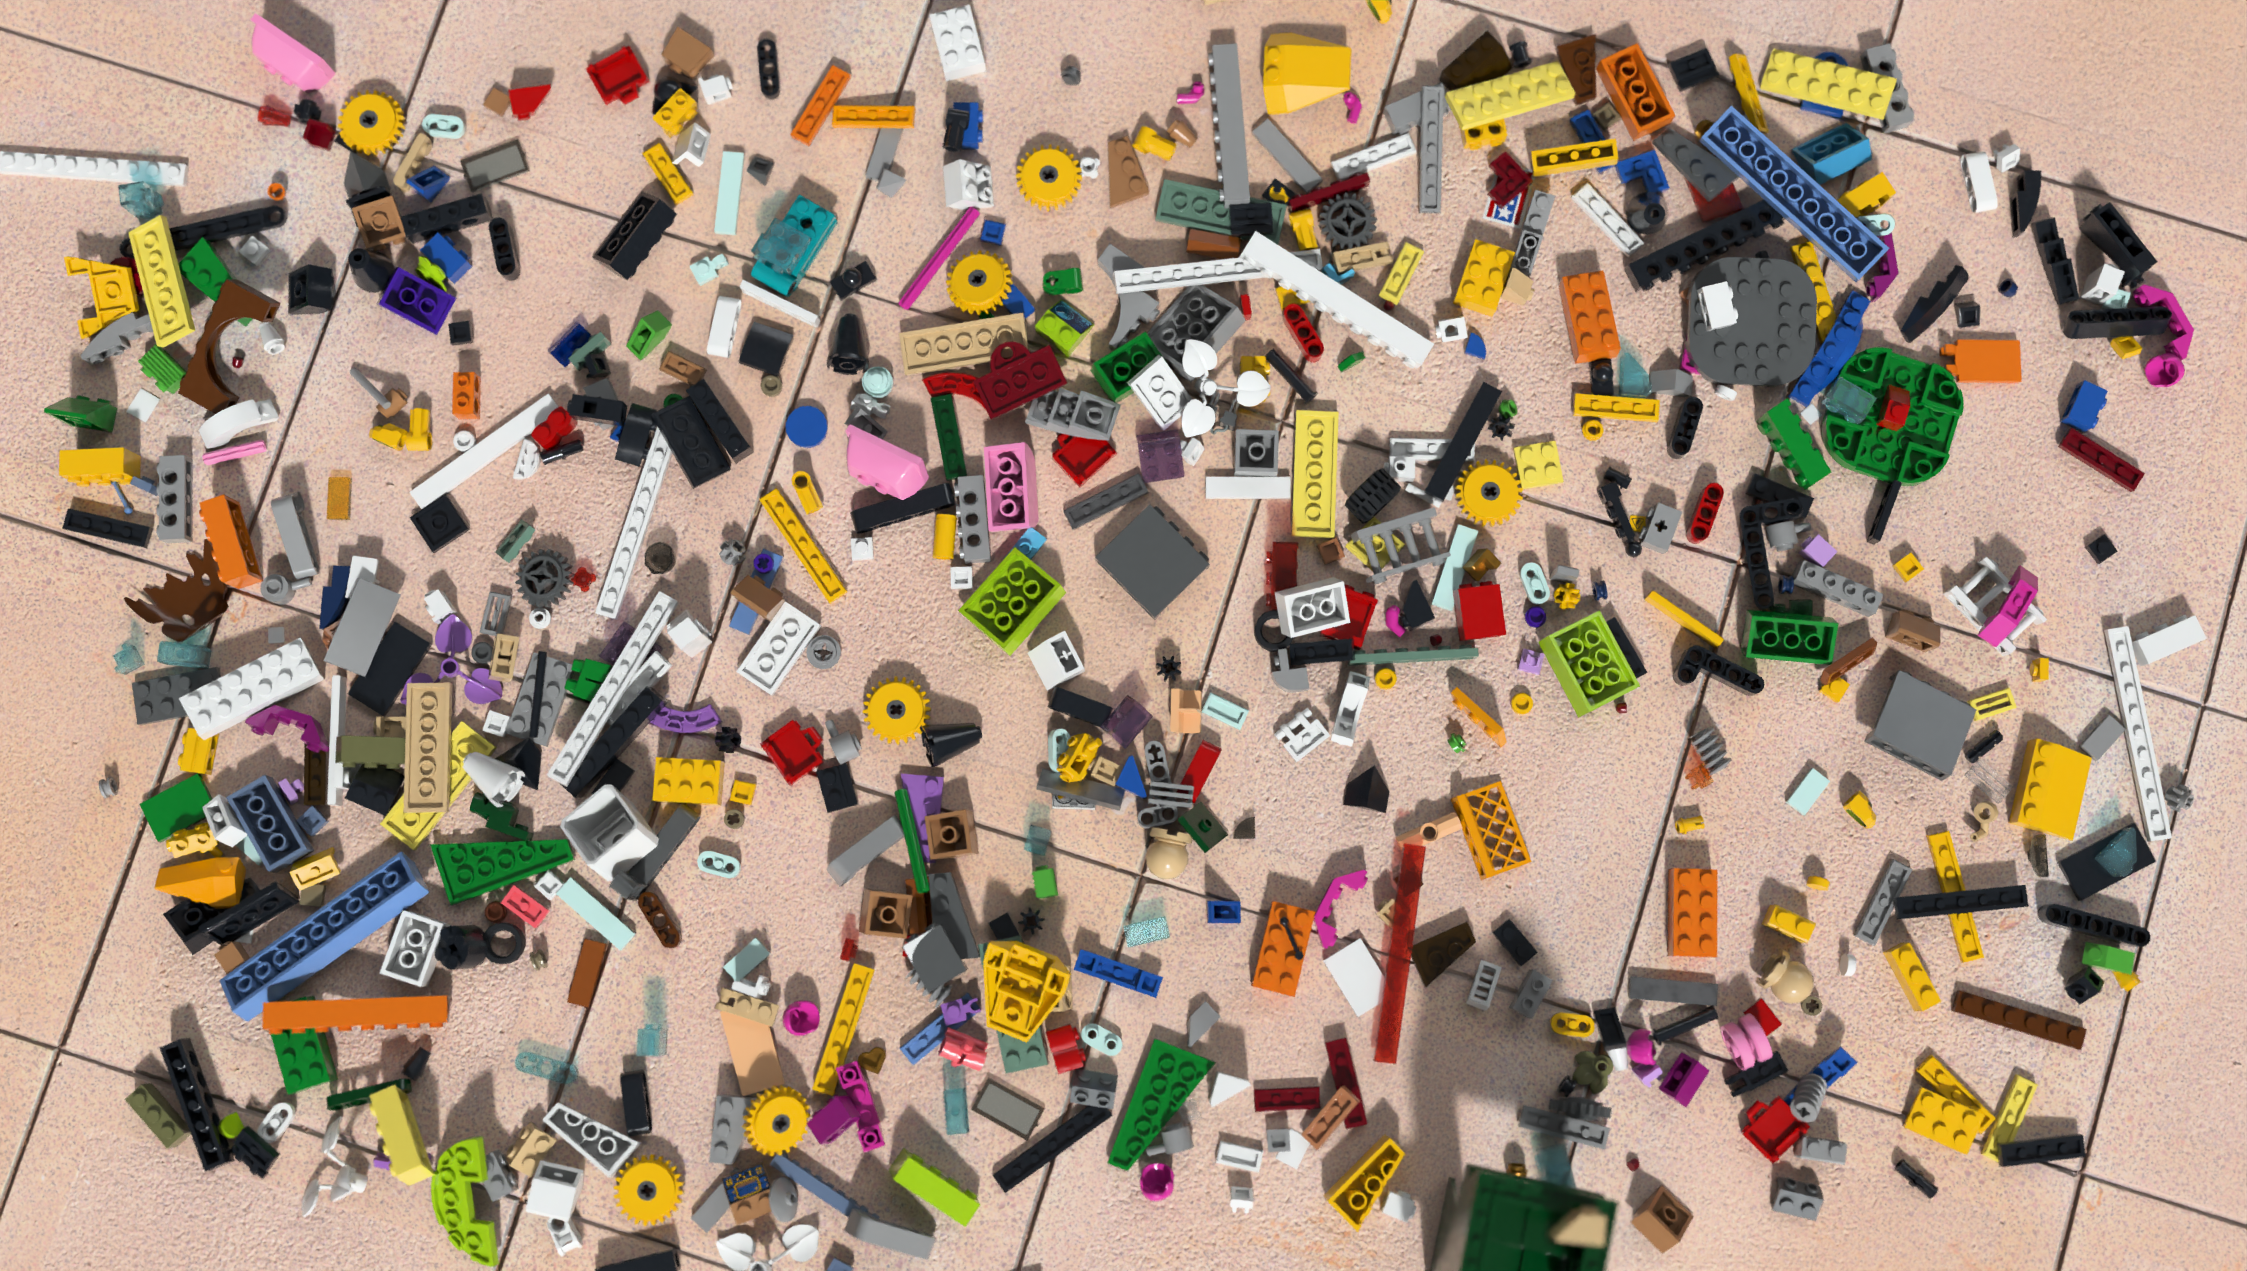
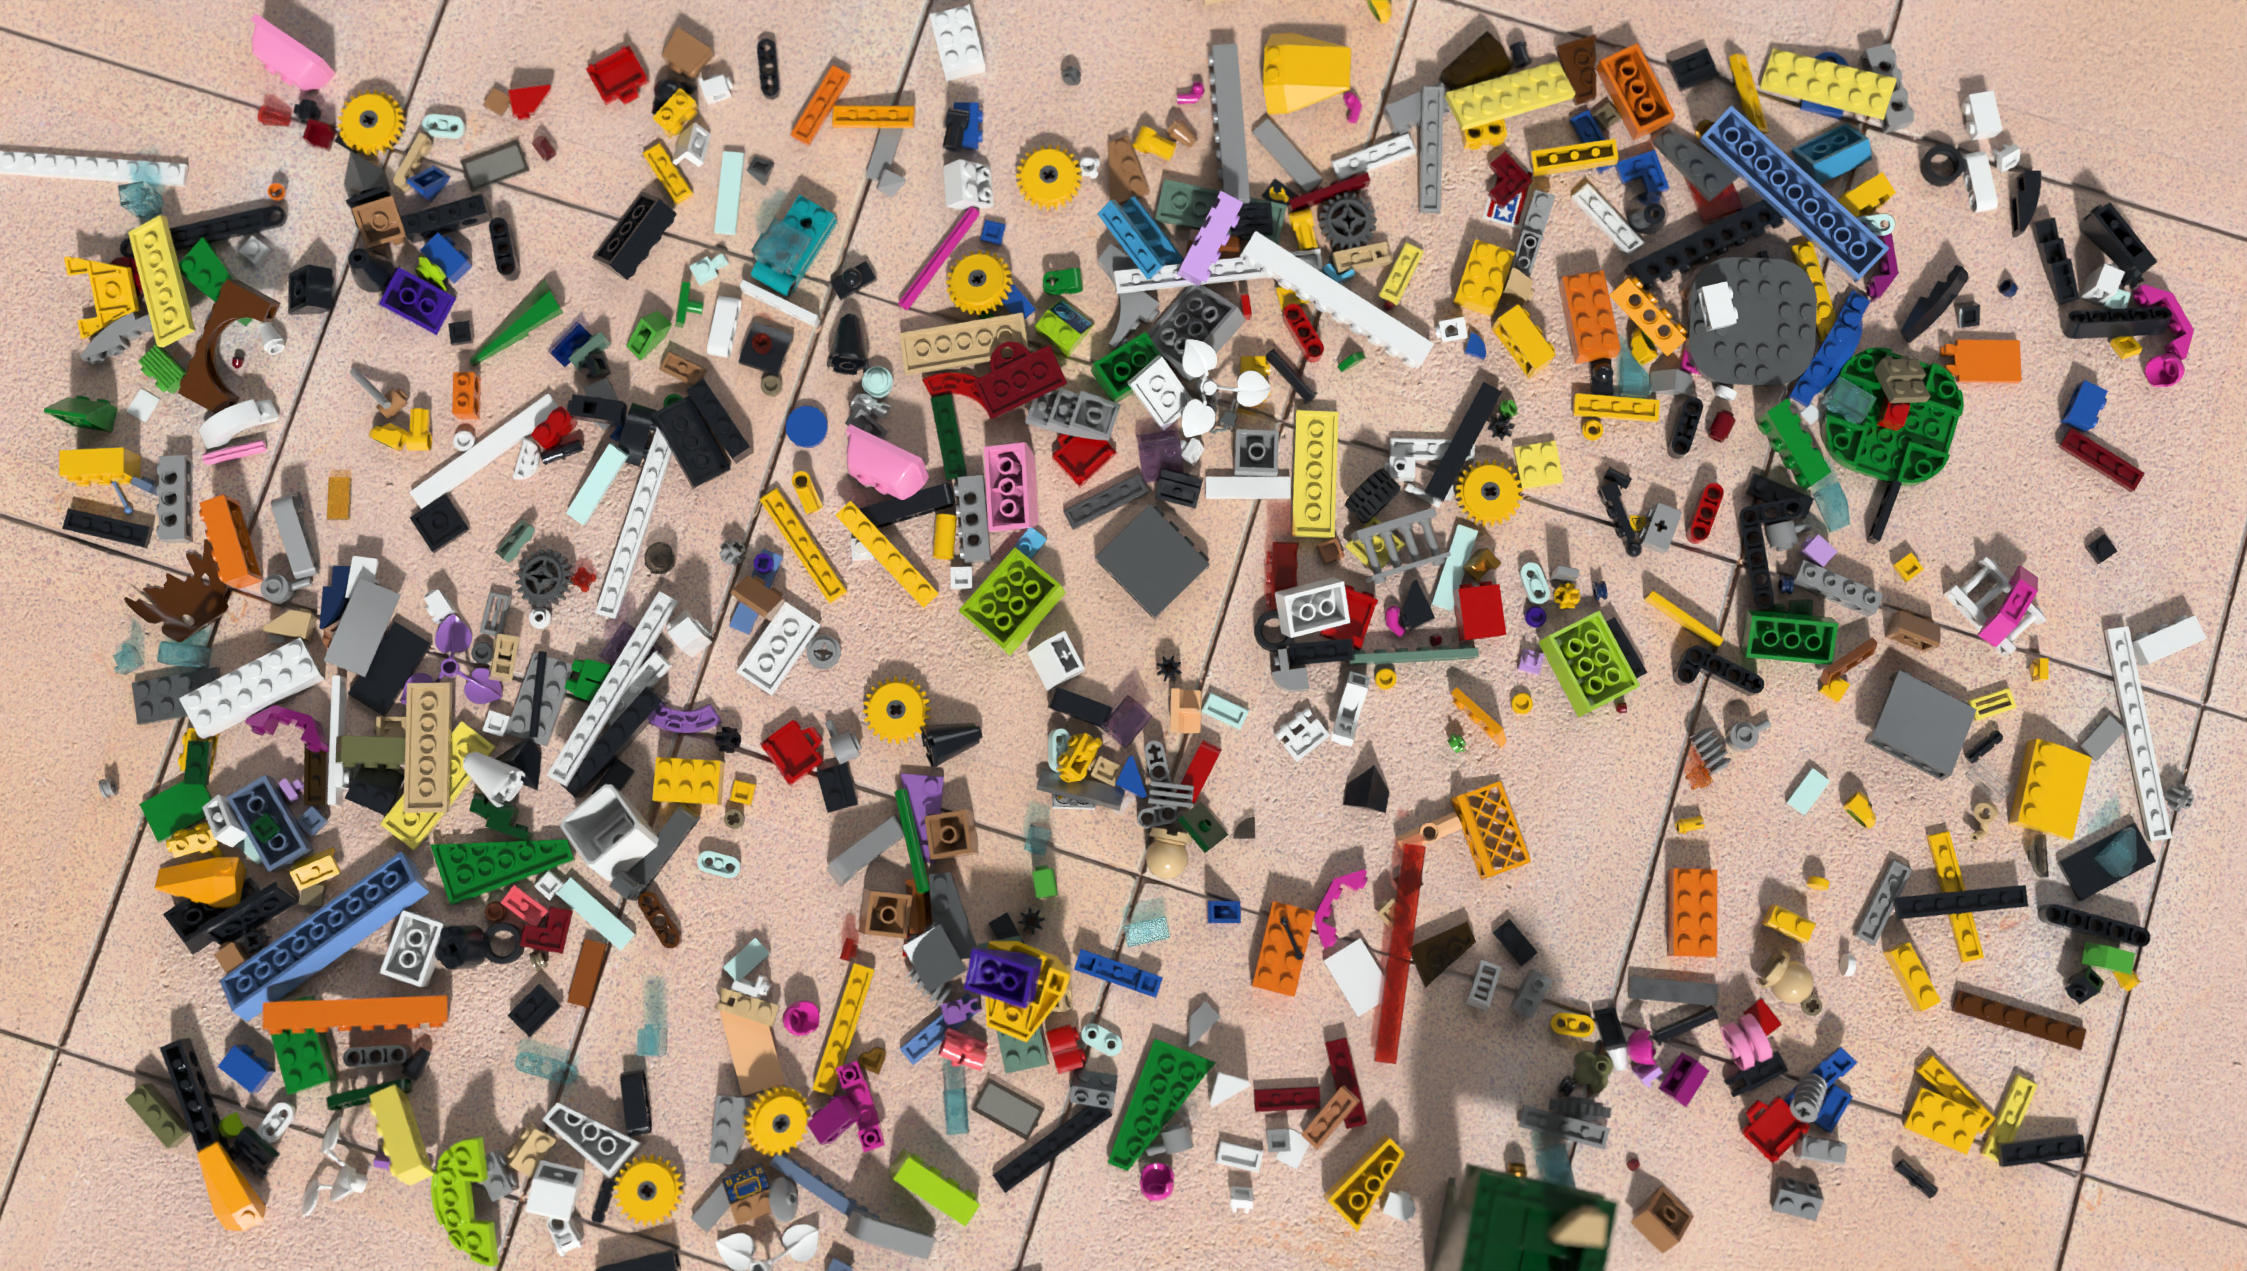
none -> dark green plate [184,740,213,785]
none -> light orange wedge [197,1141,266,1231]
none -> blue brick [217,1044,275,1093]
none -> black gear [242,927,272,953]
none -> dark green plate [249,813,282,844]
none -> tan slope [263,608,317,642]
none -> dark grey beam [343,1044,413,1068]
none -> green wedge [469,280,564,366]
none -> black plate [507,984,562,1038]
none -> dark red plate [519,906,573,954]
none -> dark red piece [532,135,556,161]
none -> light aqua tile [566,443,629,525]
none -> black axle [591,1179,616,1223]
none -> green tile [675,281,704,328]
none -> clear red bush [752,333,772,354]
none -> yellow plate [835,500,939,608]
none -> dark purple slope [964,947,1043,1009]
none -> dark azure fence [1097,196,1184,280]
none -> black plate [1155,467,1204,509]
none -> lavender wedge [1177,191,1243,286]
none -> yellow brick [1492,304,1556,379]
none -> light orange brick [1609,275,1687,356]
none -> yellow rock [1630,328,1658,366]
none -> dark red brick [1708,410,1736,443]
none -> light grey piece [1725,719,1771,752]
none -> clear light blue slope [1812,482,1850,533]
none -> blue tile [1812,1084,1853,1134]
none -> dark tan plate [1874,355,1930,403]
none -> black tyre [1920,144,1964,187]
none -> white brick [1961,90,2002,141]

